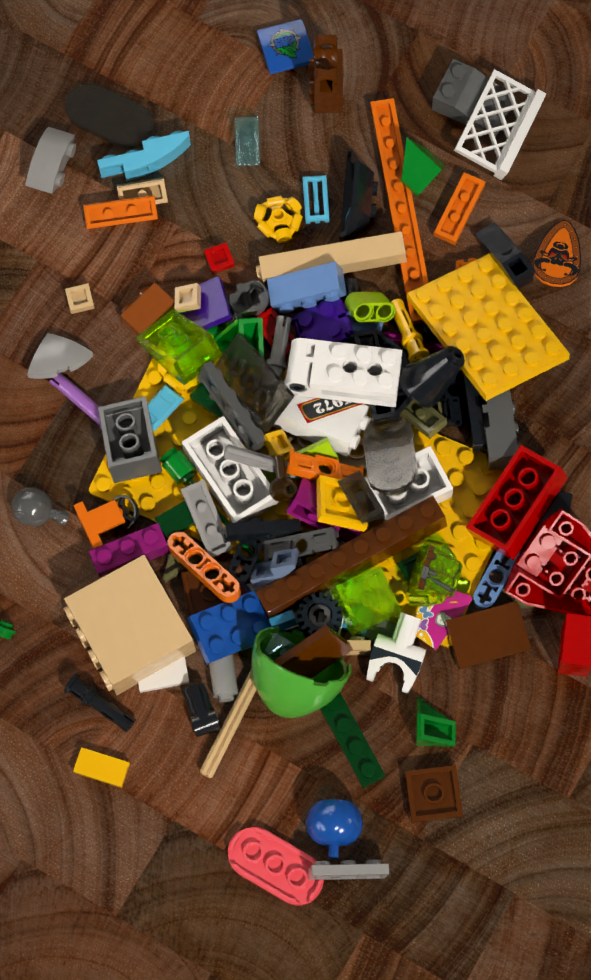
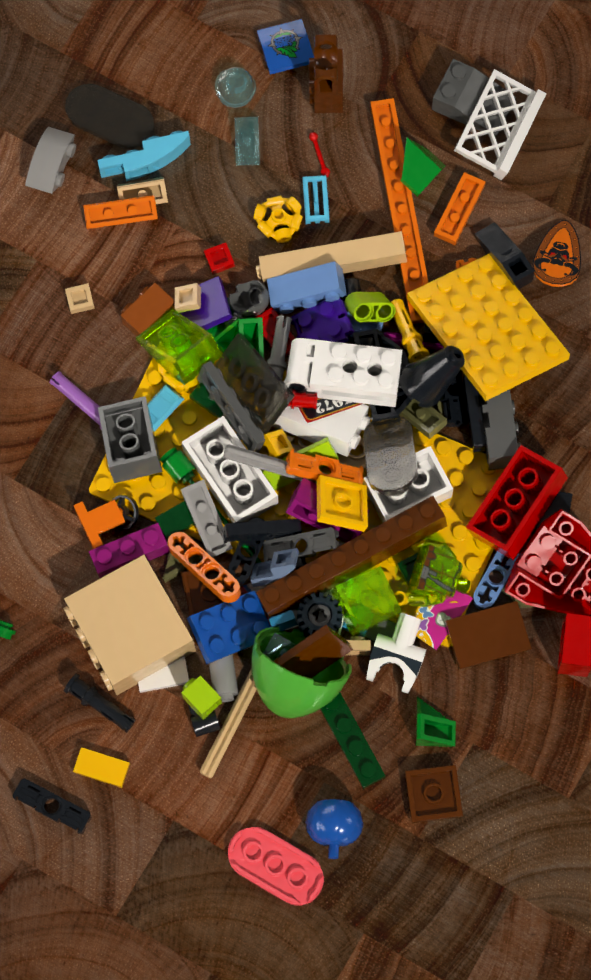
dark grey hair [11,487,69,527] -> none
light grey brick [27,333,93,379] -> none
dark brown bar [269,454,297,502] -> none
light grey plate [308,860,389,880] -> none
clear smoke slope [338,470,385,524] -> none
black wedge [339,148,378,242] -> none
none -> black piece [13,778,92,834]
none -> lime brick [181,675,222,720]
none -> clear light blue helmet [215,67,256,108]
none -> red pin [286,389,317,409]
none -> red hinge [309,132,330,178]

